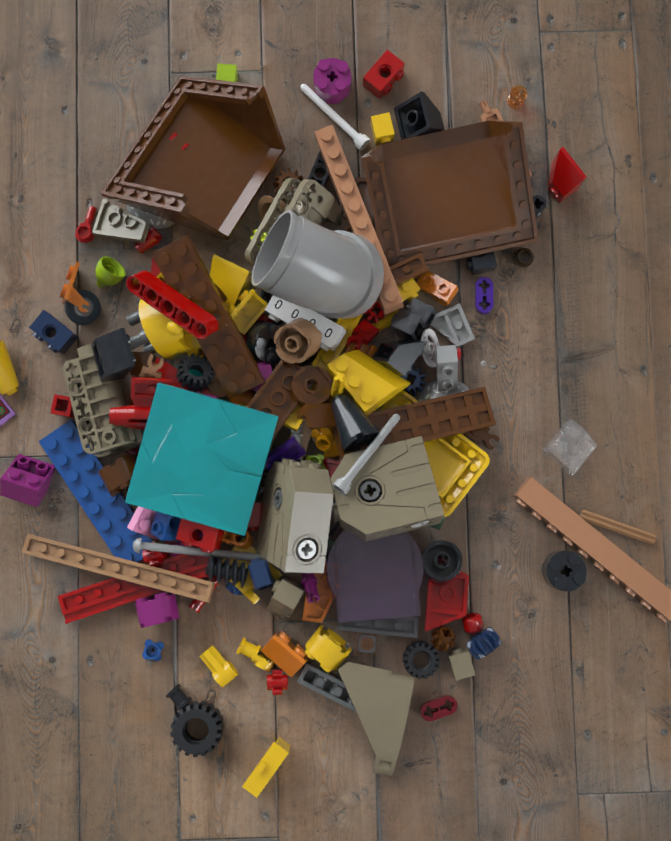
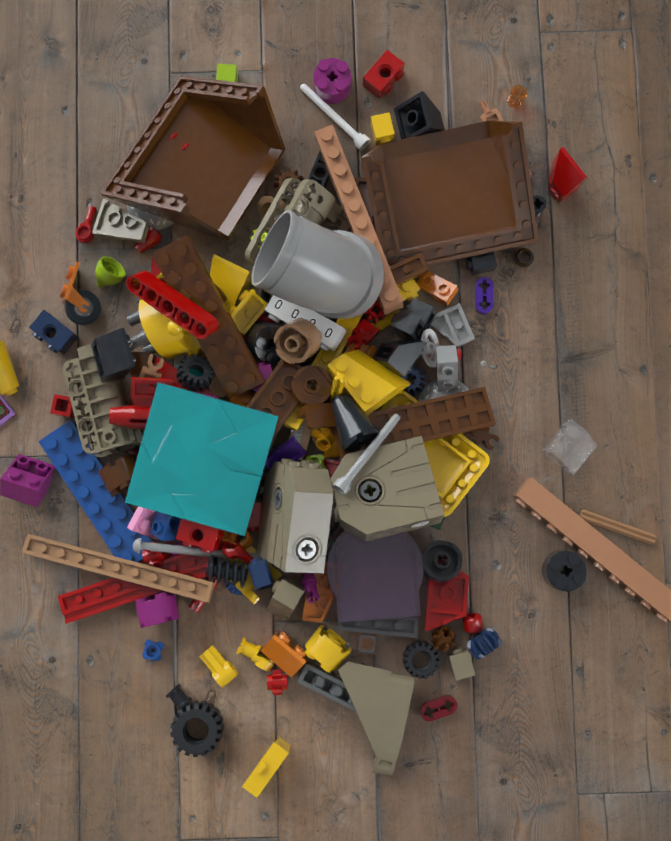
none -> red animal [222,540,253,564]

